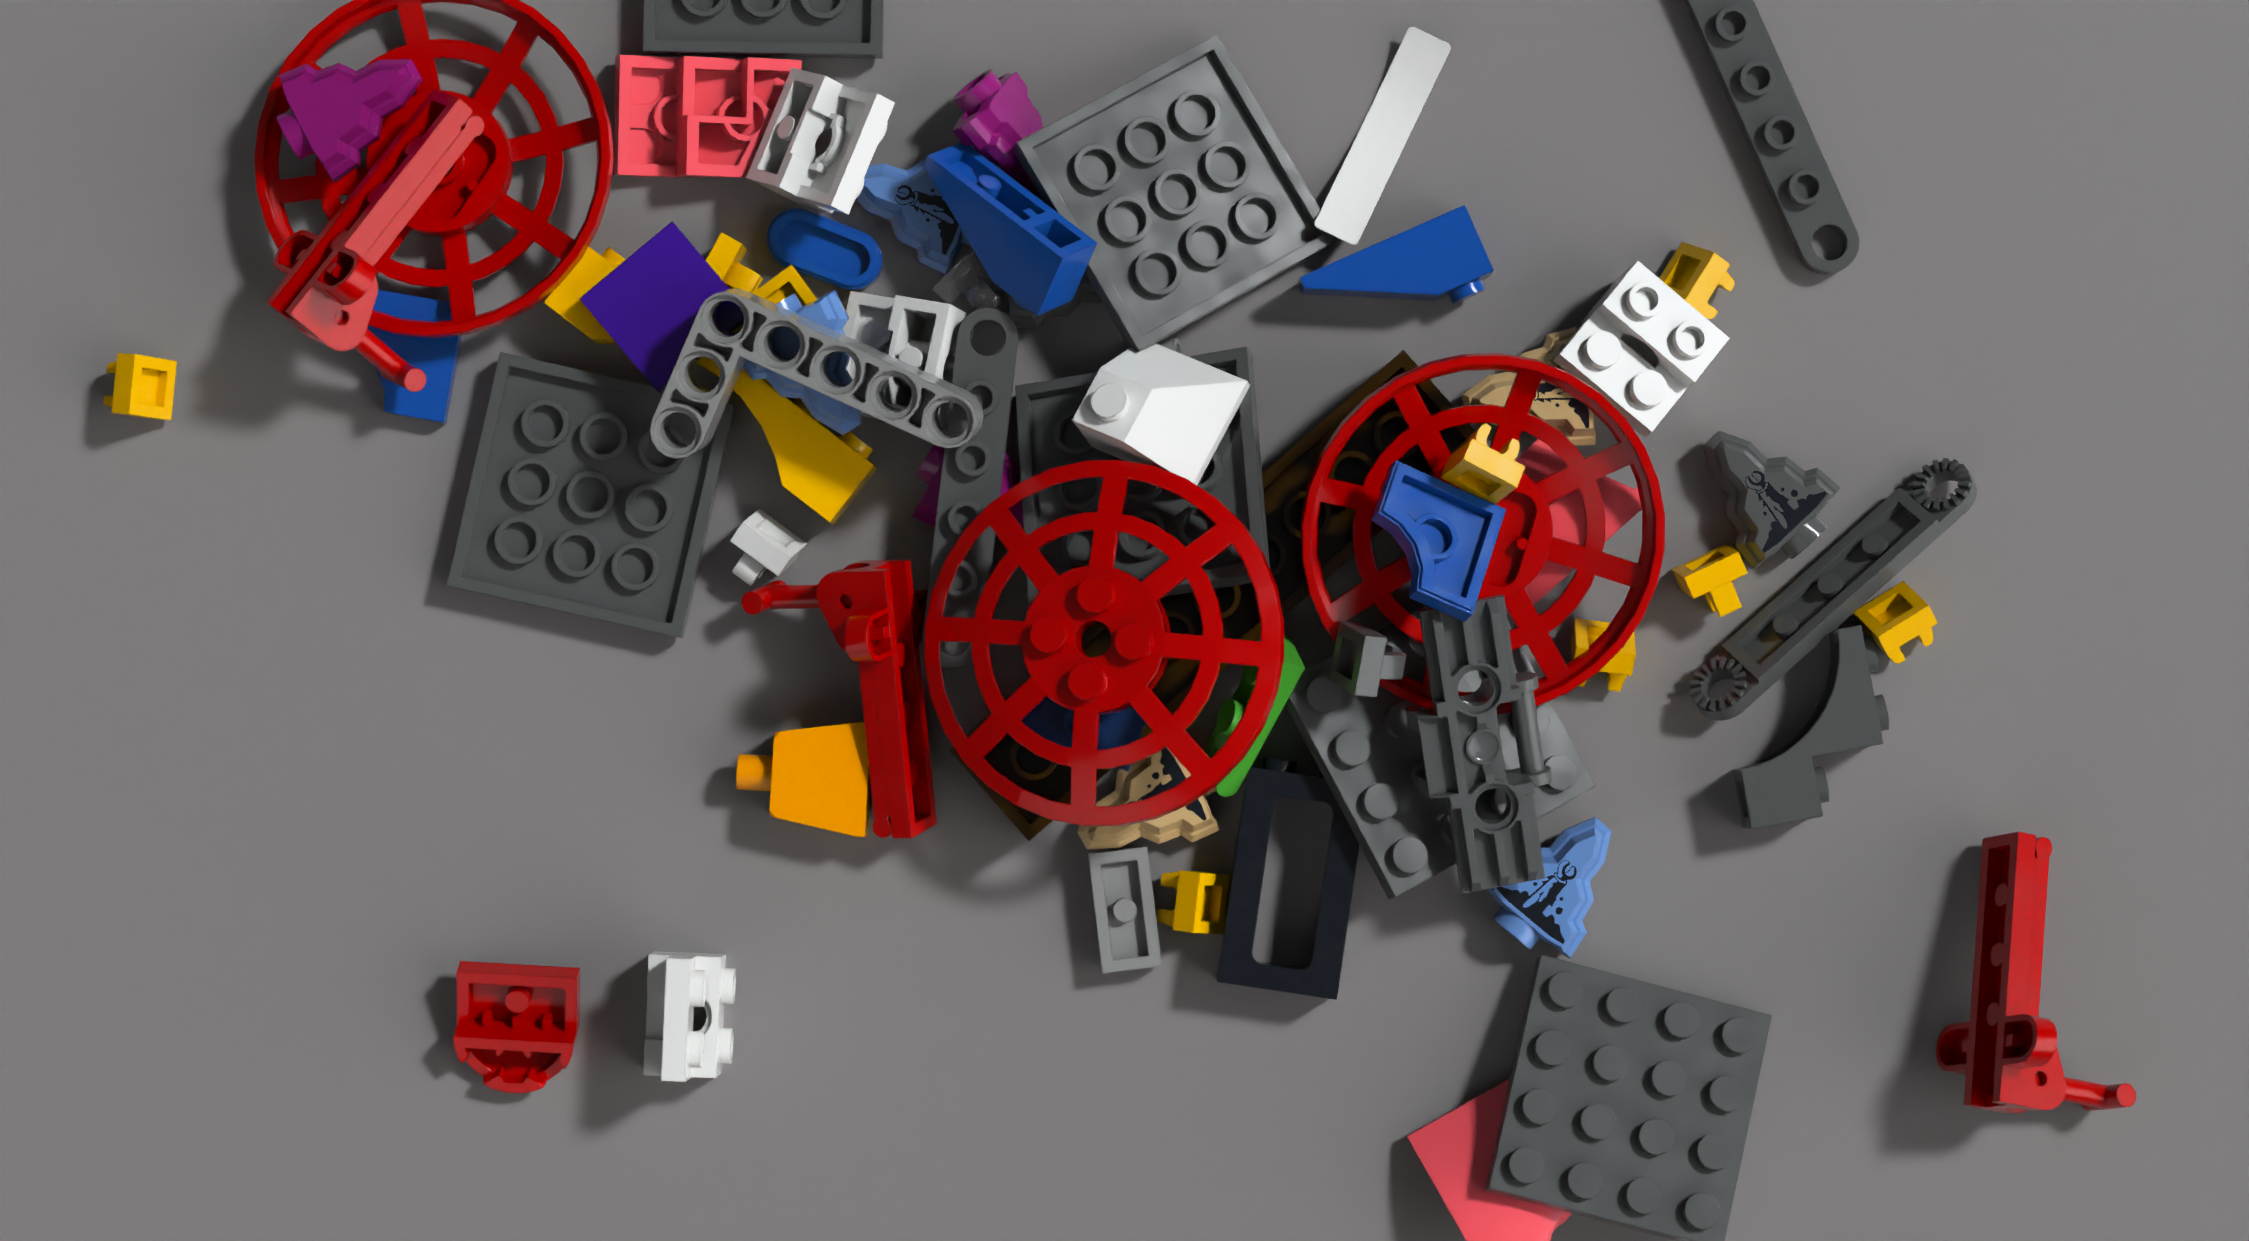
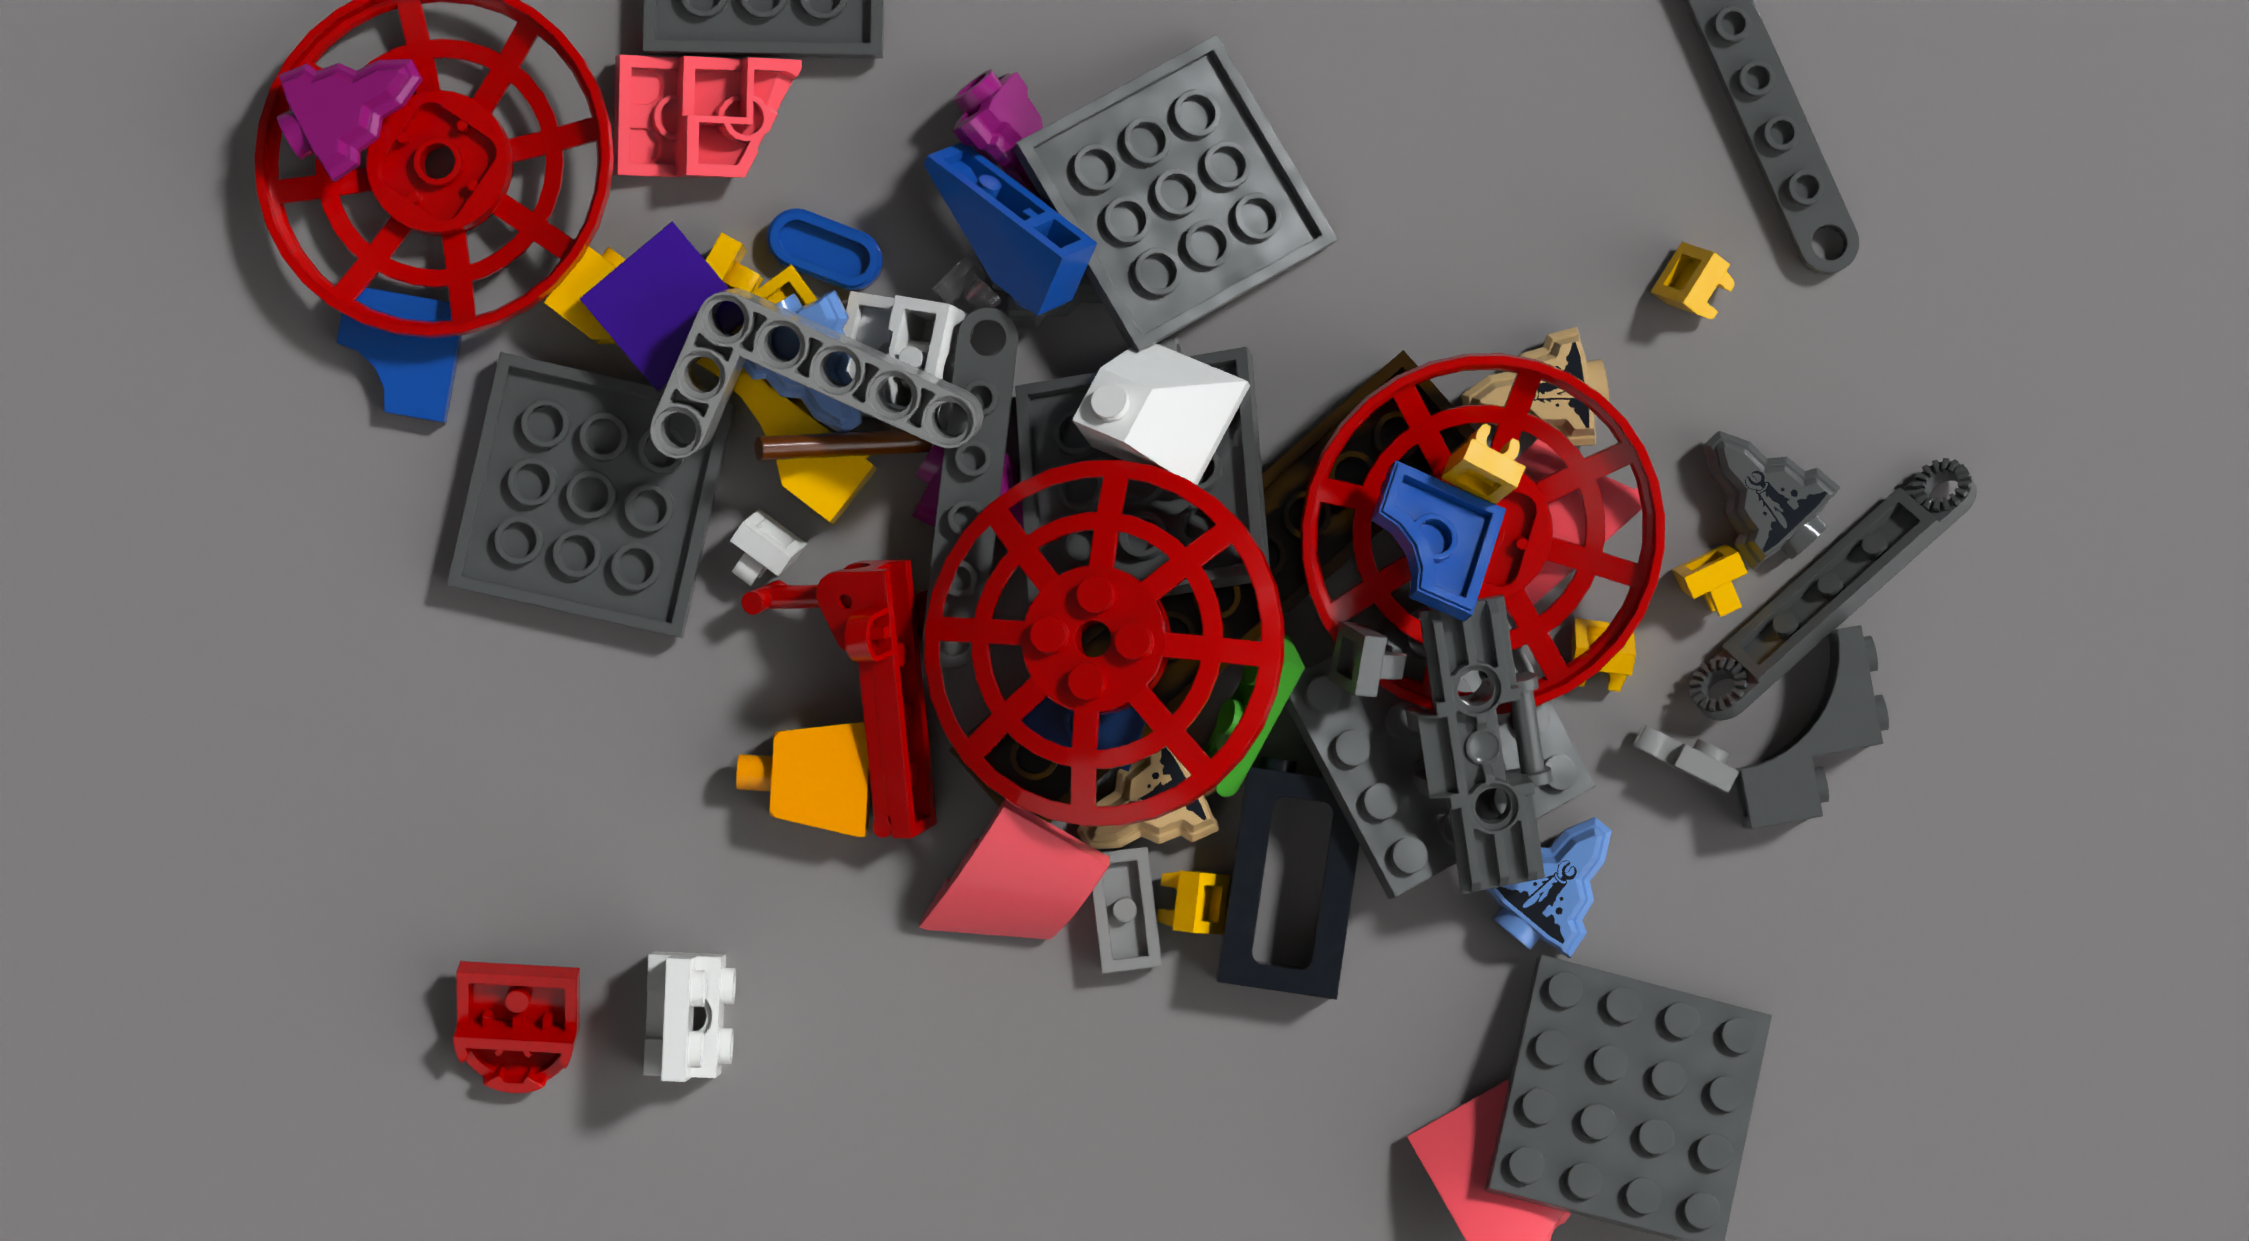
yellow tile [103,353,177,420] -> none
red piece [266,89,484,392] -> none
white brick [746,68,895,215] -> none
medium blue rock [856,160,972,276] -> none
blue slope [1297,205,1494,304] -> none
white sticker [1314,27,1451,245] -> none
white brick [1553,261,1730,437] -> none
yellow tile [1853,581,1937,664] -> none
red piece [1936,831,2136,1114] -> none
none -> reddish brown bar [755,430,932,461]
none -> coral slope [919,798,1110,940]
none -> light grey plate [1632,725,1739,793]

